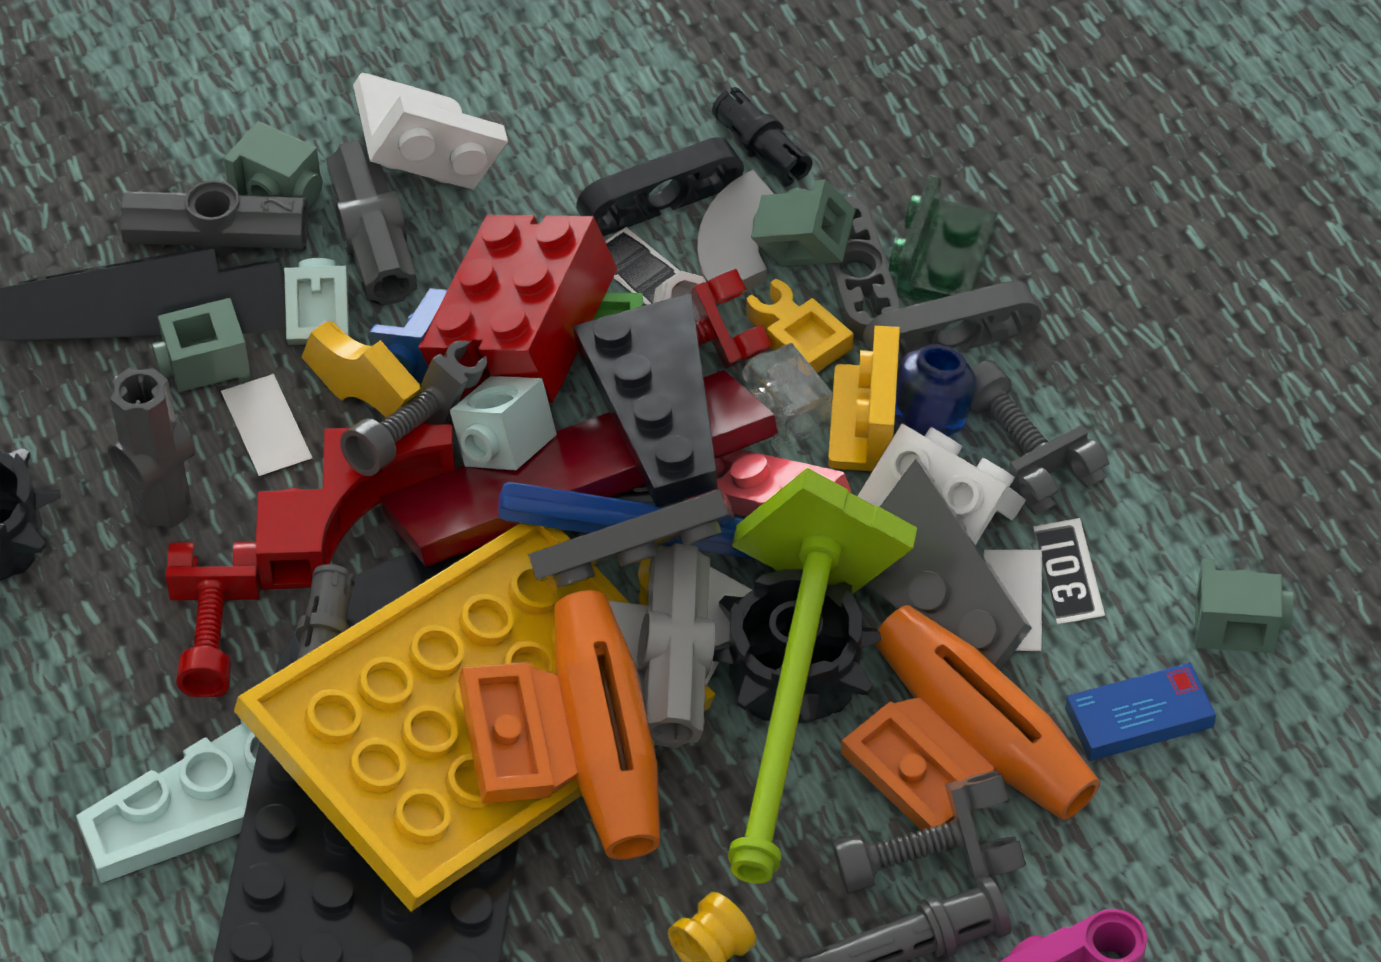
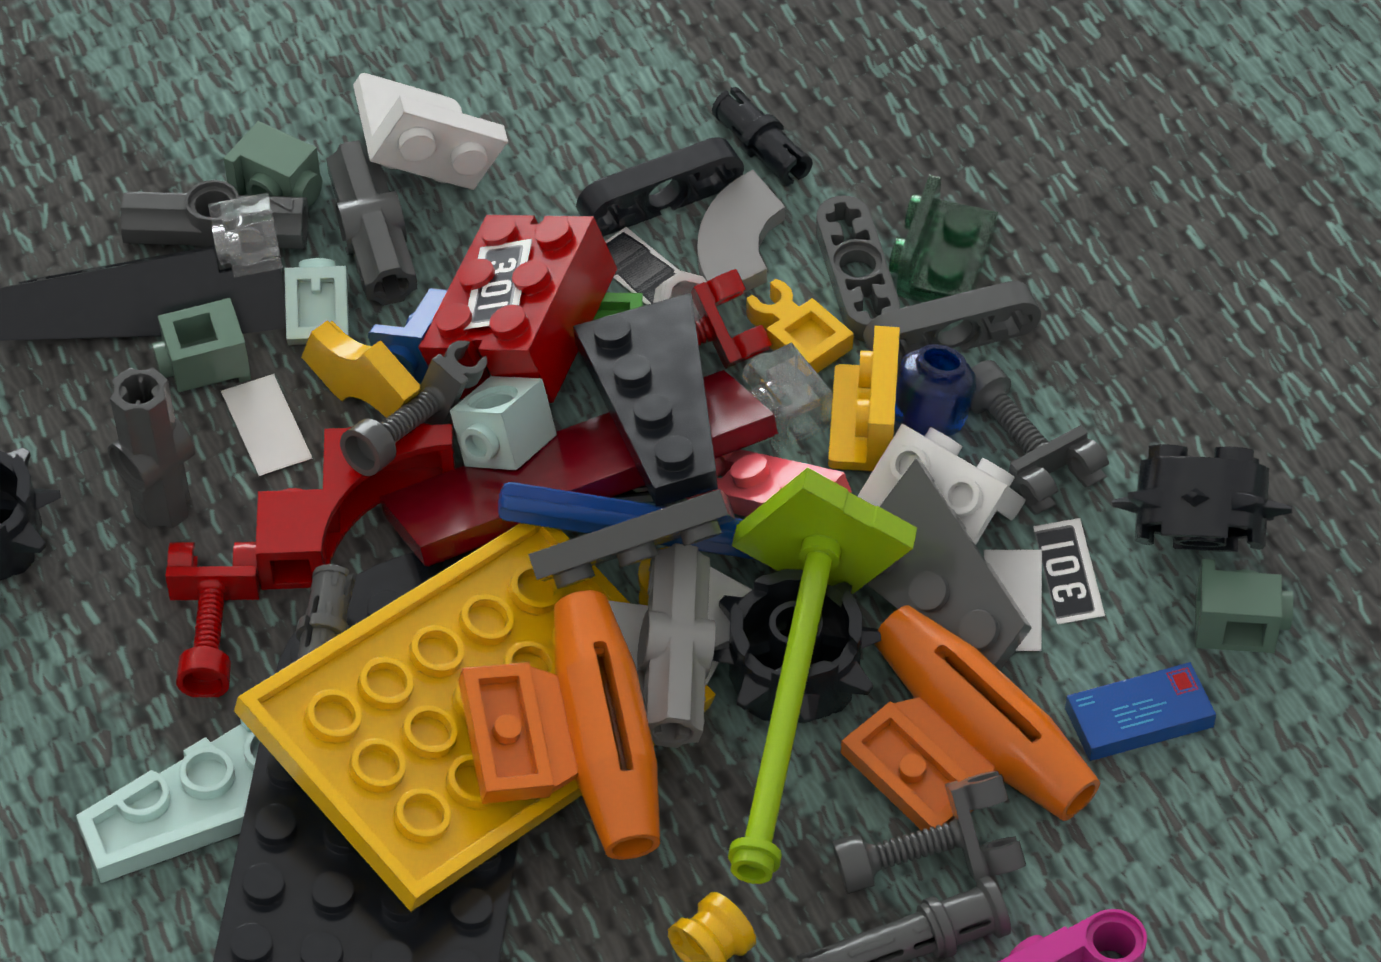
sand green brick [751,179,855,267] -> none
none -> clear brick [208,193,283,278]
none -> sticker [464,239,532,330]
none -> black brick [1112,444,1293,552]

